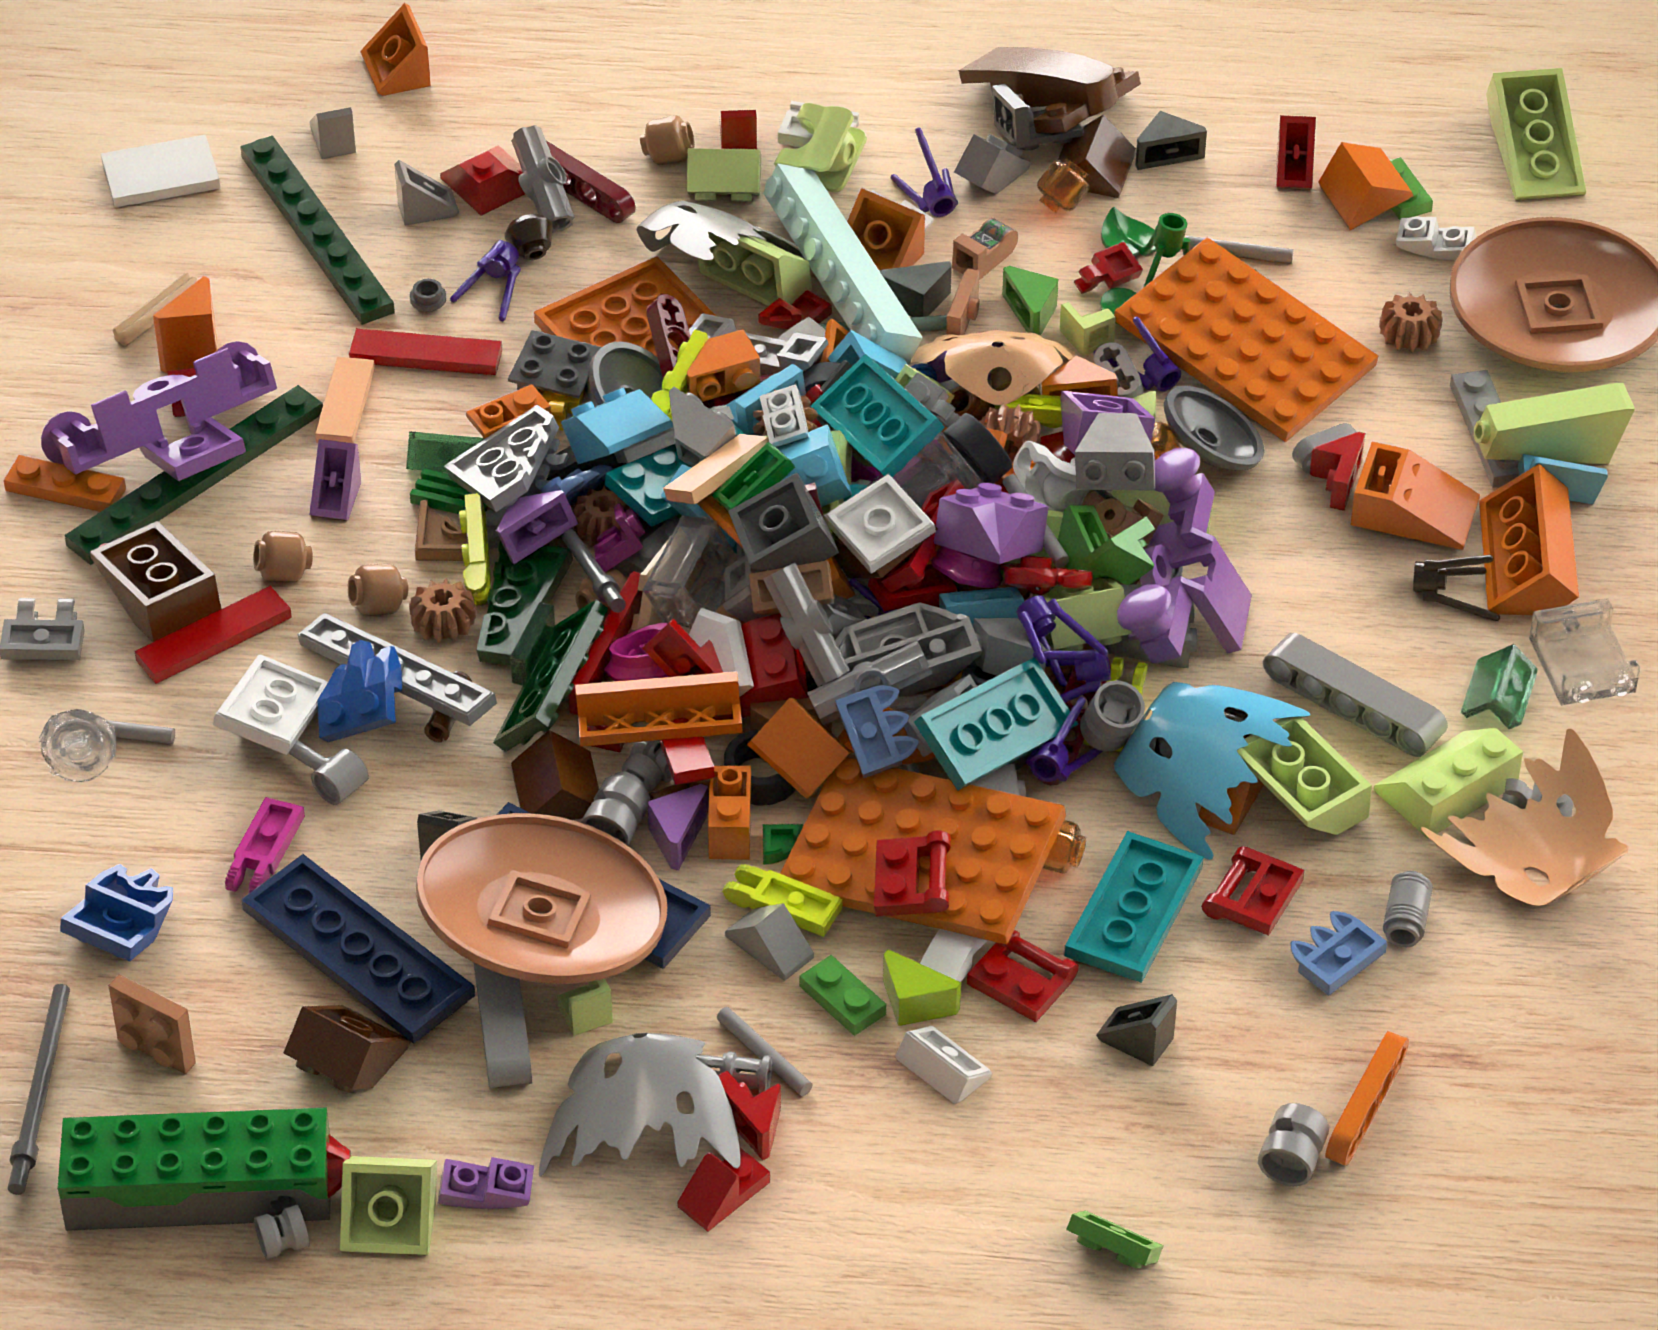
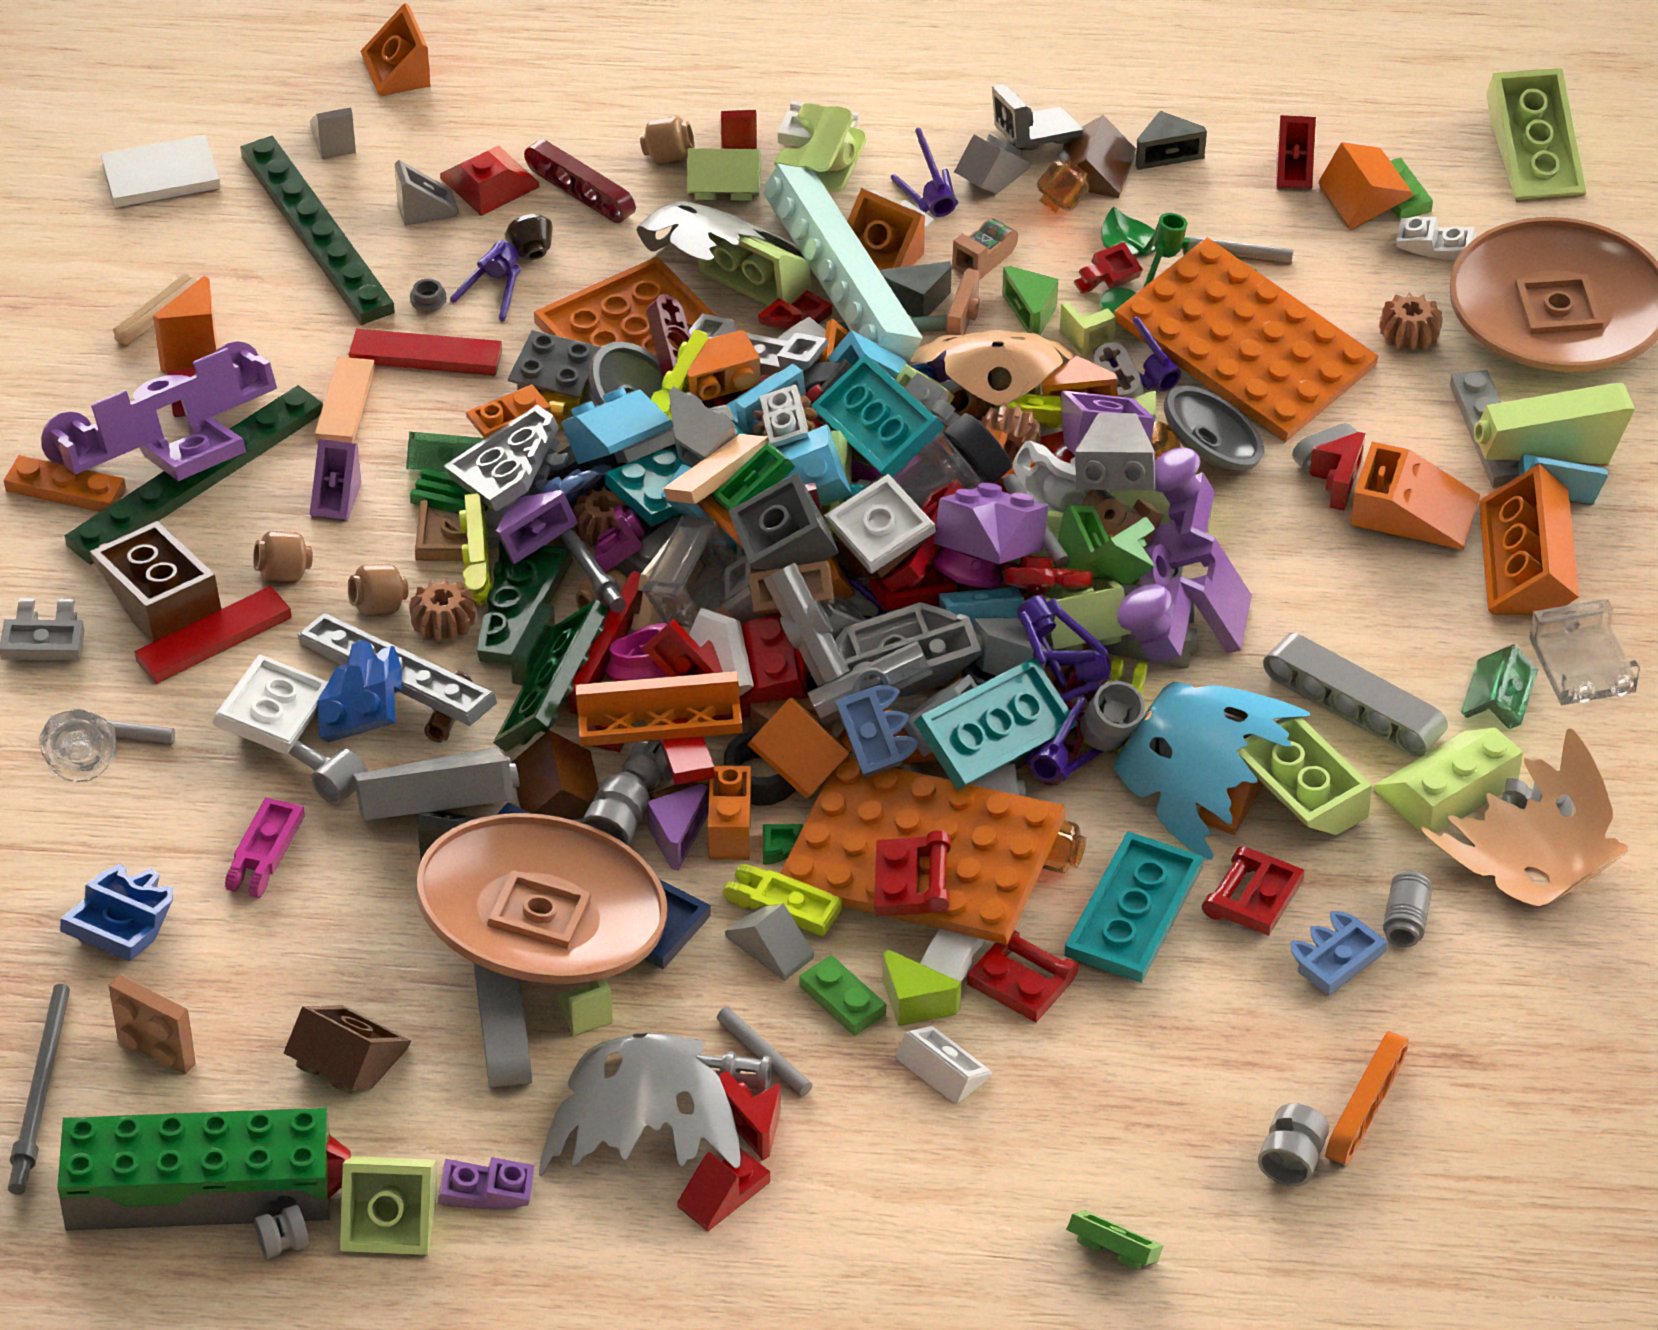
dark blue plate [241,854,475,1044] -> none
light grey piece [511,125,575,233] -> none
reddish brown slope [958,47,1141,133] -> none
pearl dark grey slope [1096,994,1177,1066] -> none
dark brown plant [1413,555,1500,621] -> none
none -> light grey slope [353,747,519,820]

